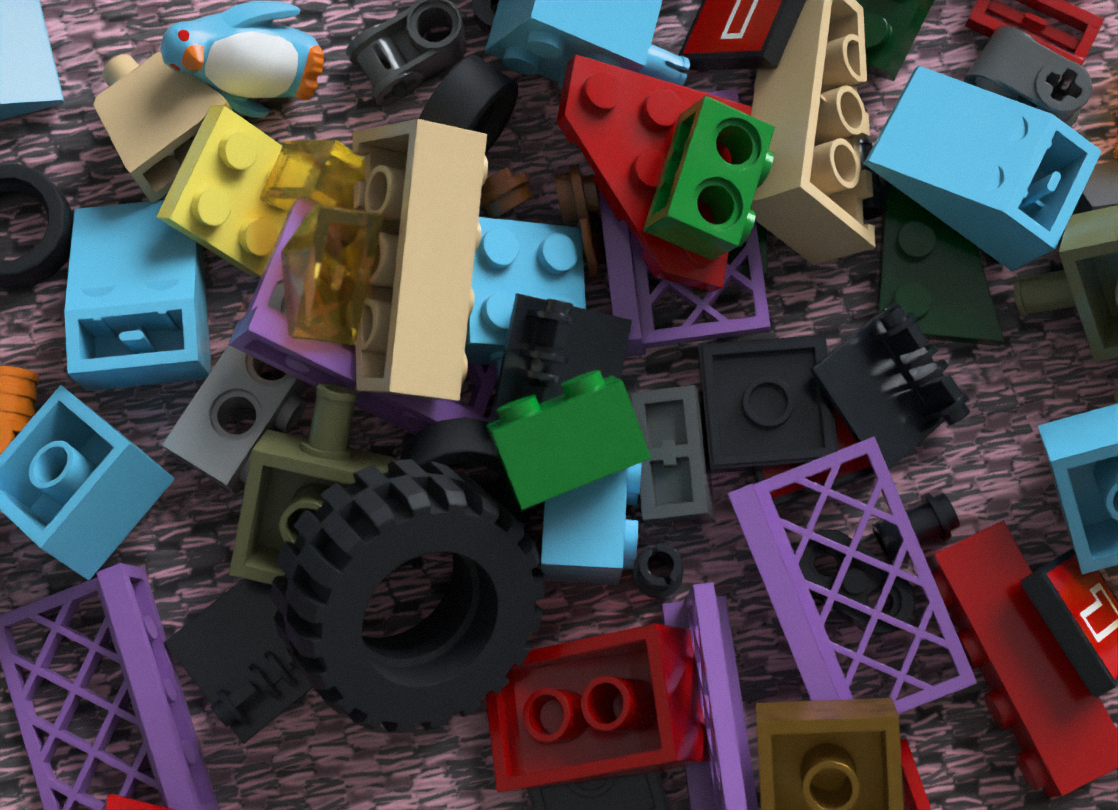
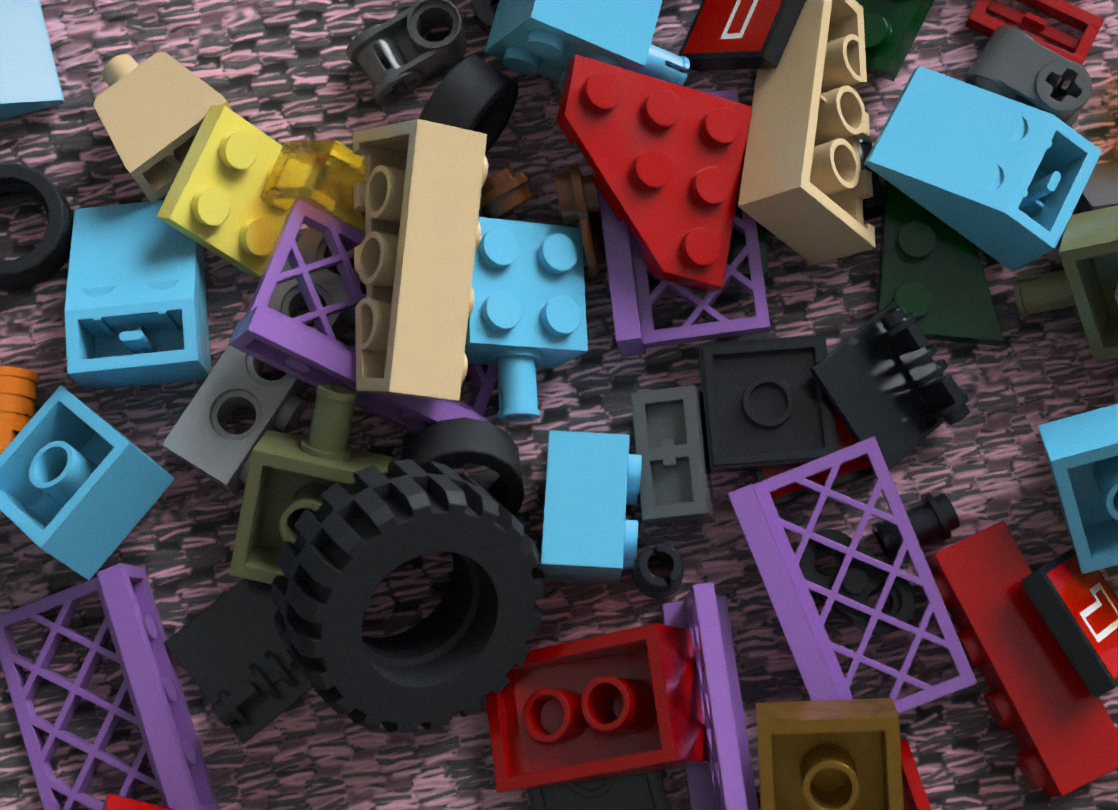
animal [160,1,324,118] -> none
clear yellow slope [281,204,383,345] -> none
green brick [486,370,652,510] -> none
black hinge [489,293,632,424] -> none
green brick [643,95,775,260] -> none

